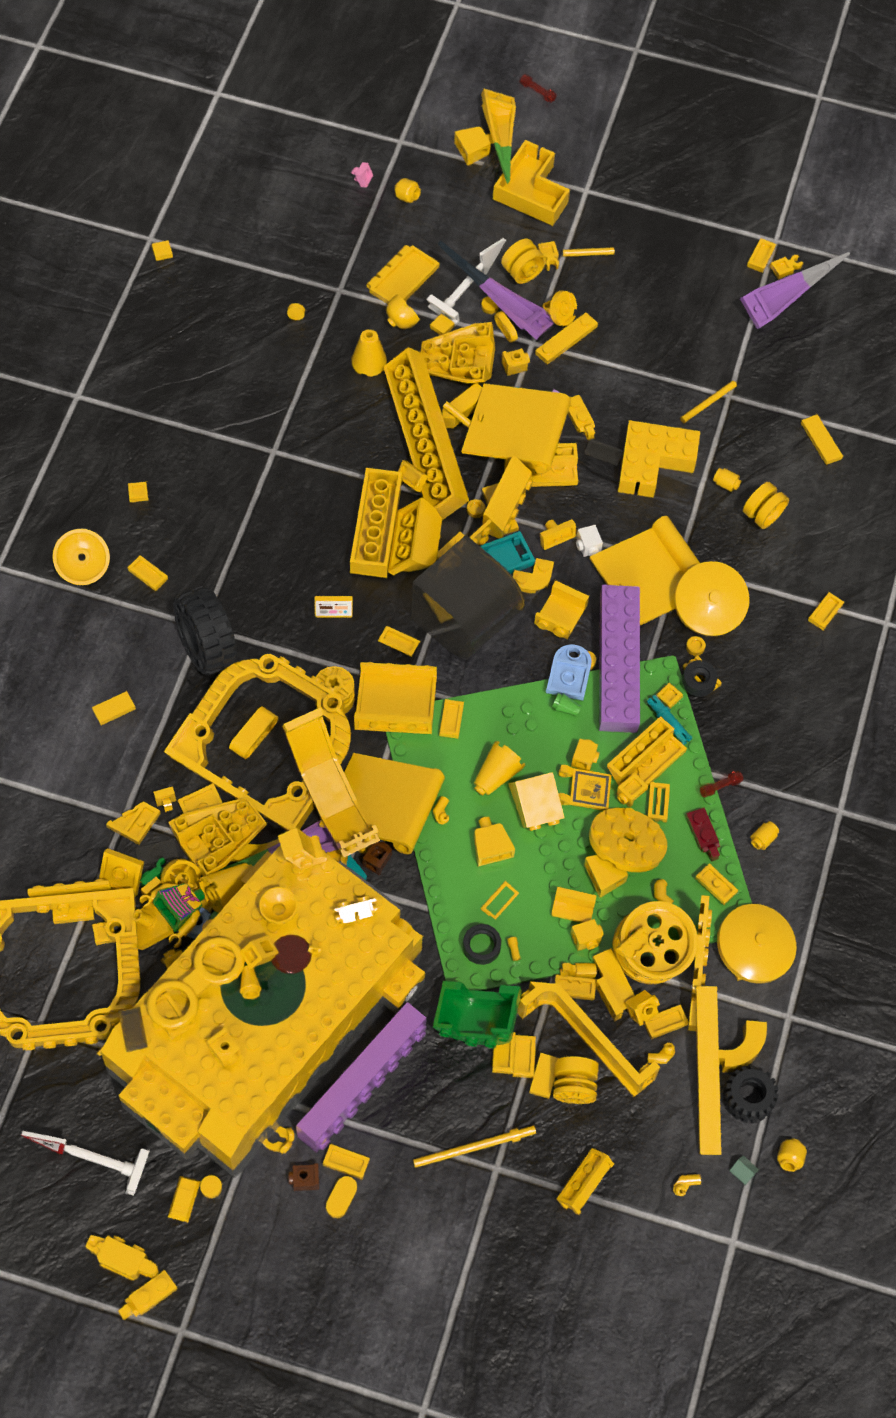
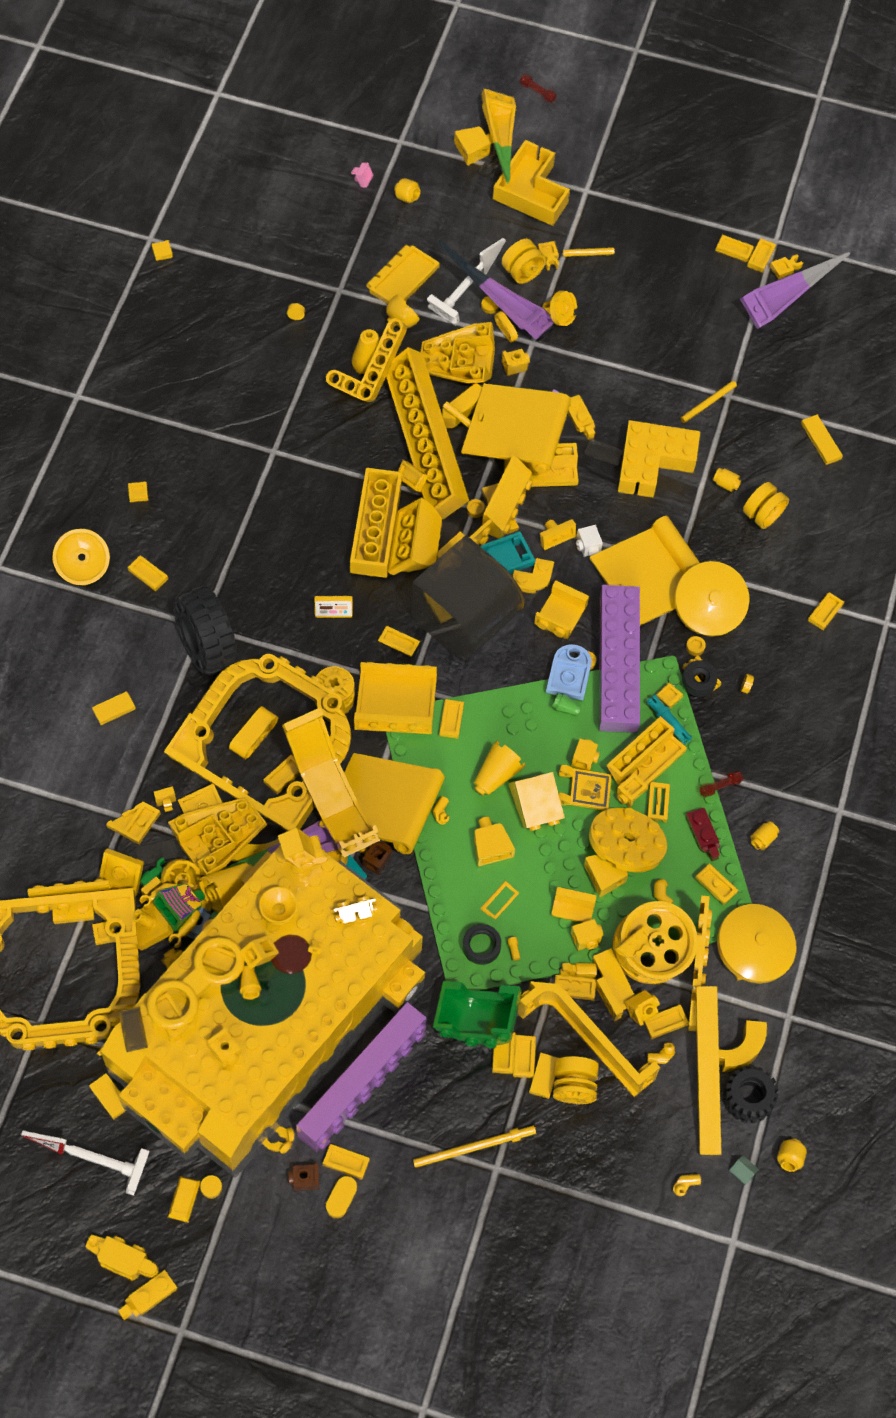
yellow tile [430,314,455,335] -> none
yellow plate [535,313,598,365] -> none
yellow container [557,1148,614,1215] -> none
none -> yellow tile [89,1074,126,1120]
none -> yellow tile [263,755,300,794]
none -> yellow beam [326,318,407,402]
none -> yellow tile [716,235,754,262]
none -> yellow tile [740,674,754,694]

